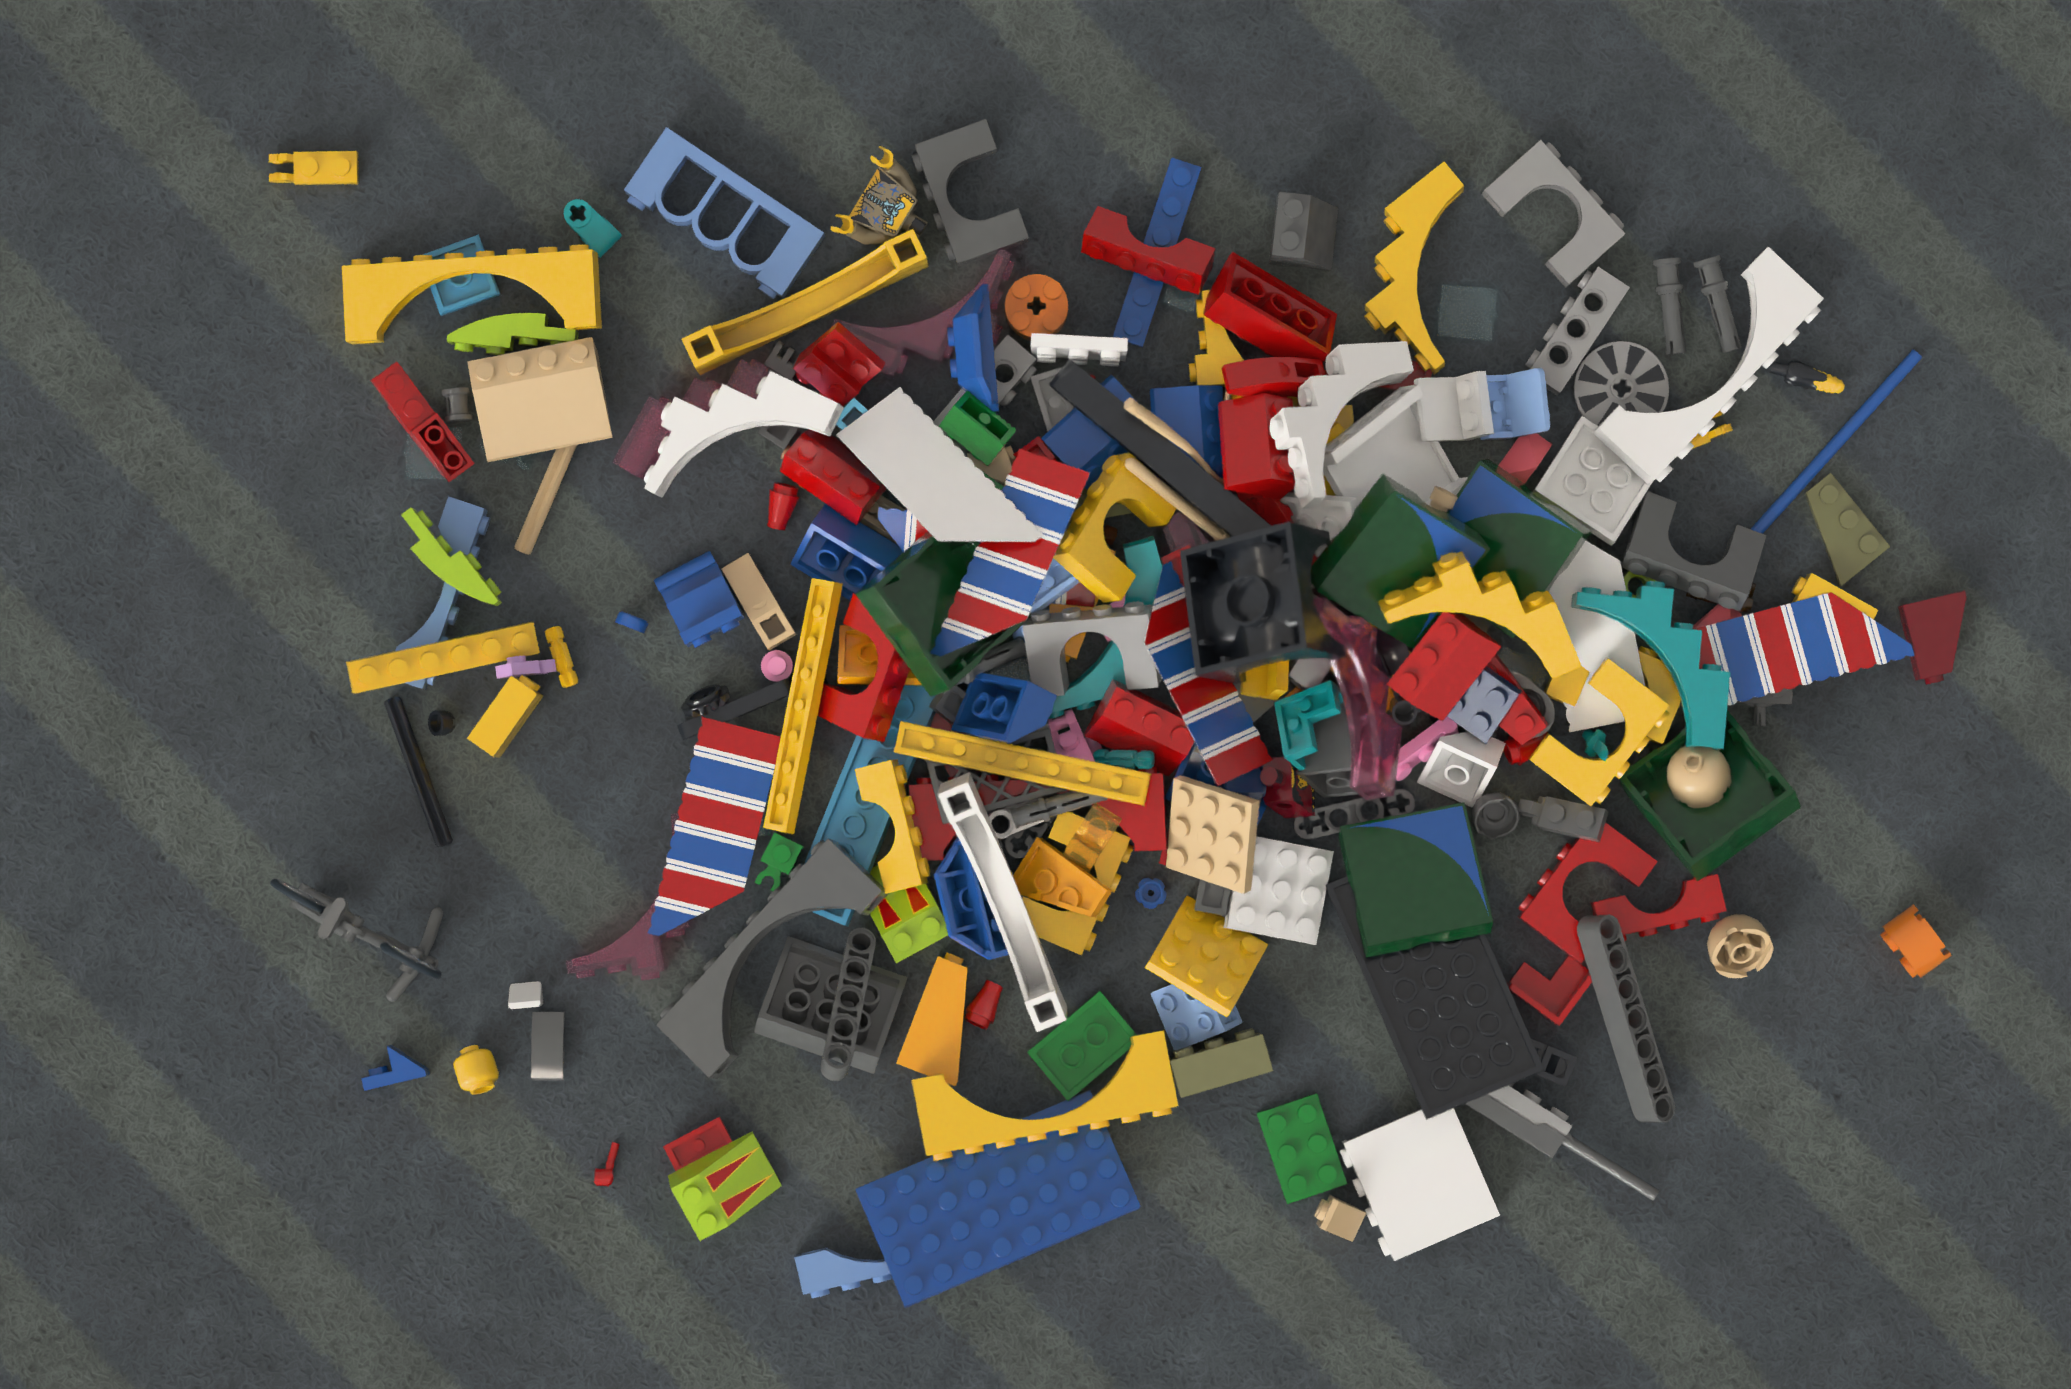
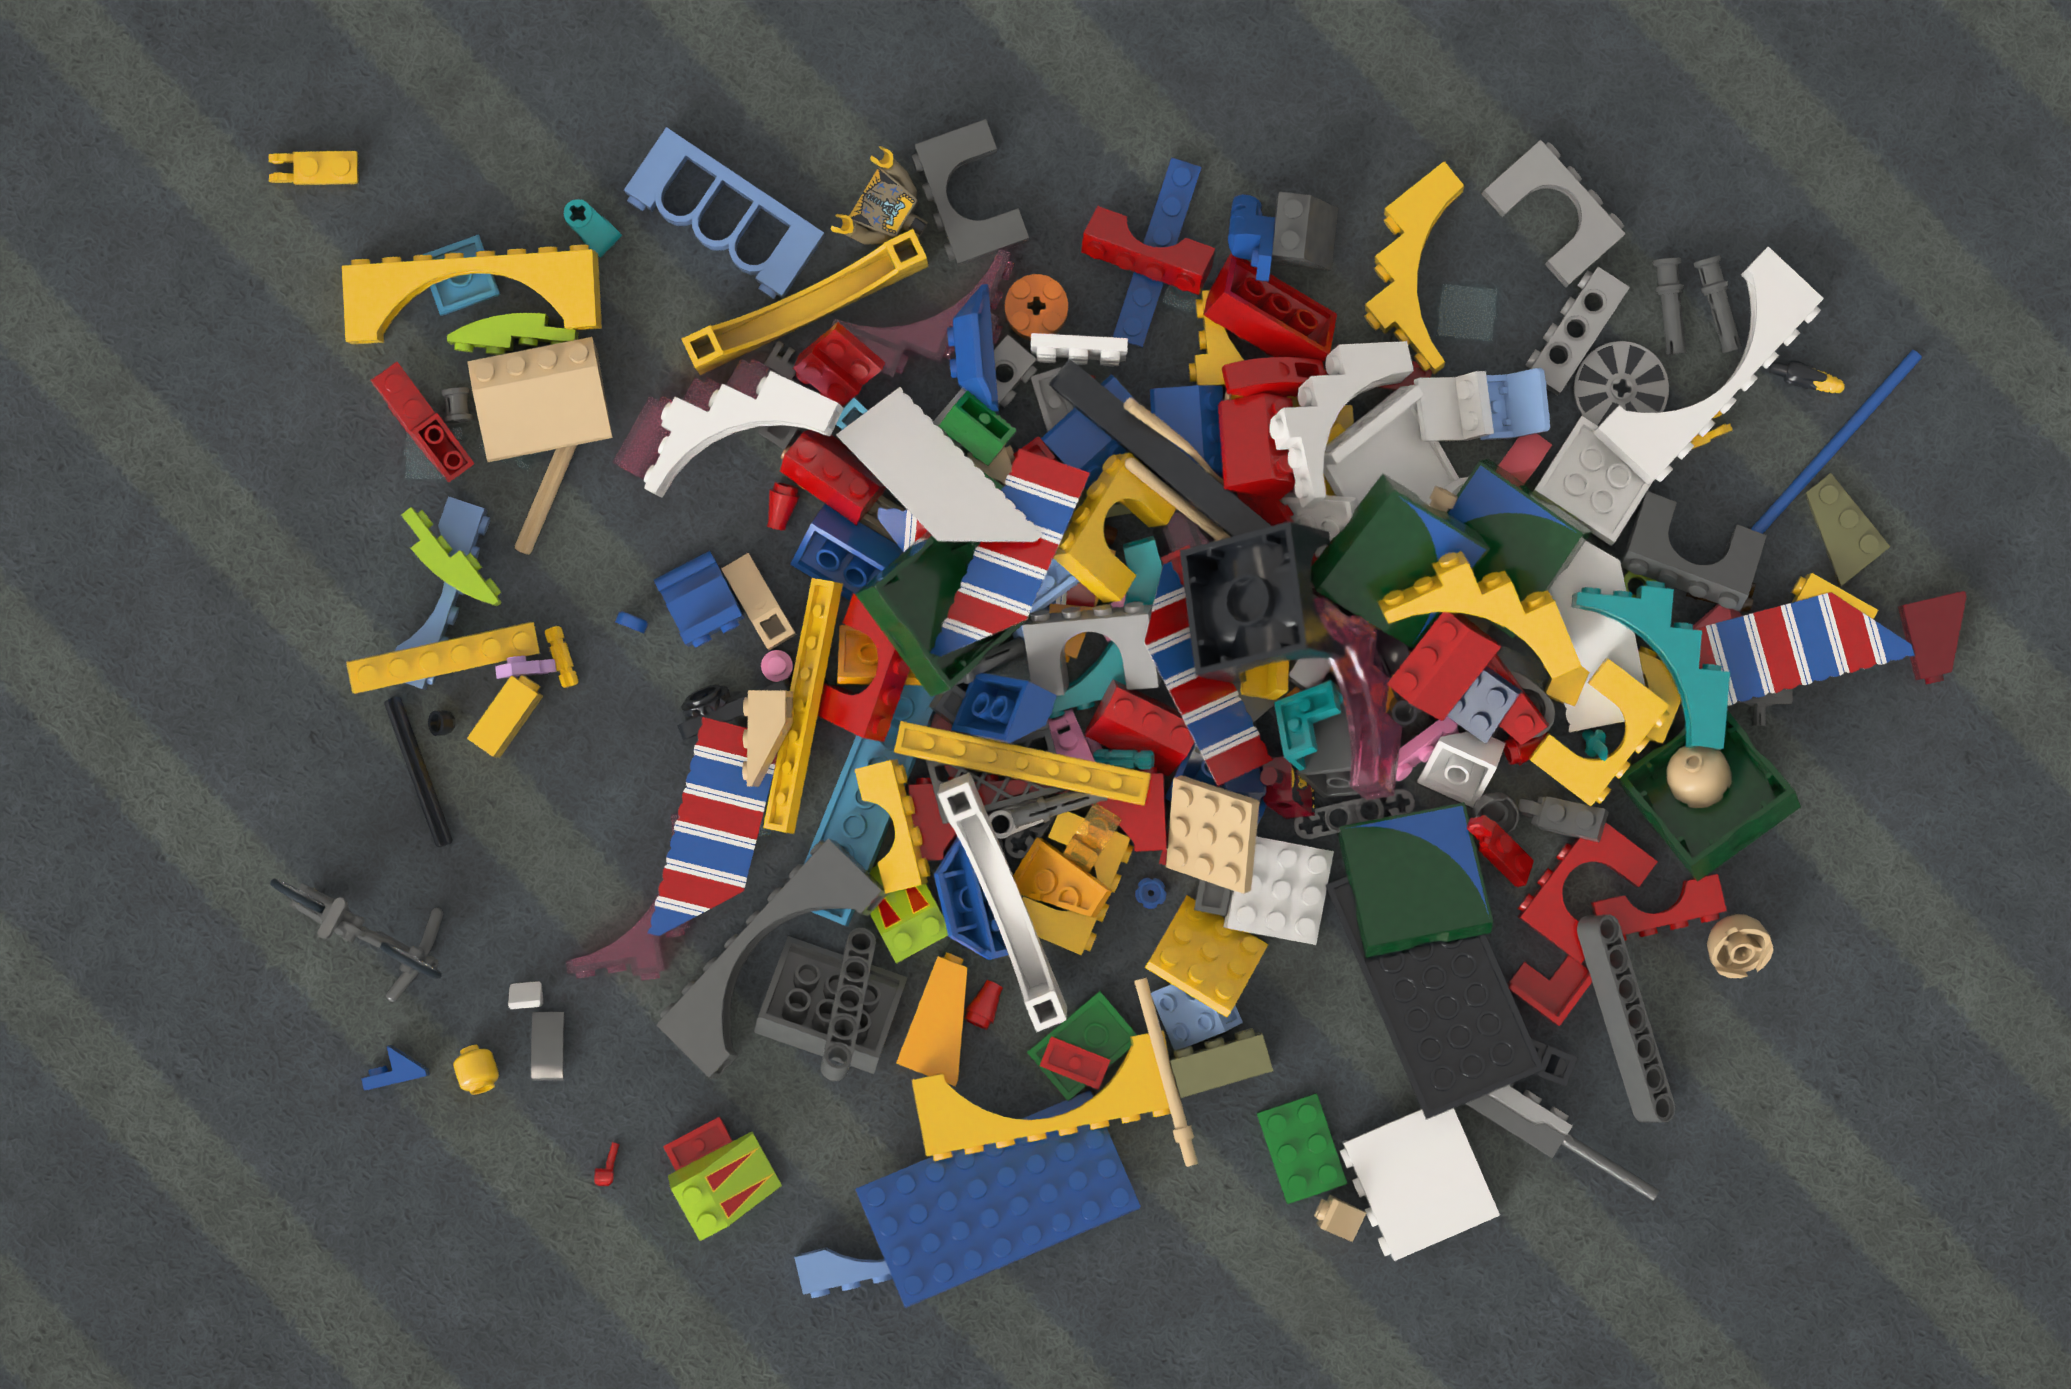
green brick [755,832,805,891] -> none
orange brick [1880,904,1952,978] -> none
none -> tan slope [742,690,793,787]
none -> red plate [1039,1036,1110,1090]
none -> tan bar [1134,977,1198,1167]
none -> blue plate [1228,194,1275,282]
none -> red hinge [1467,815,1534,887]

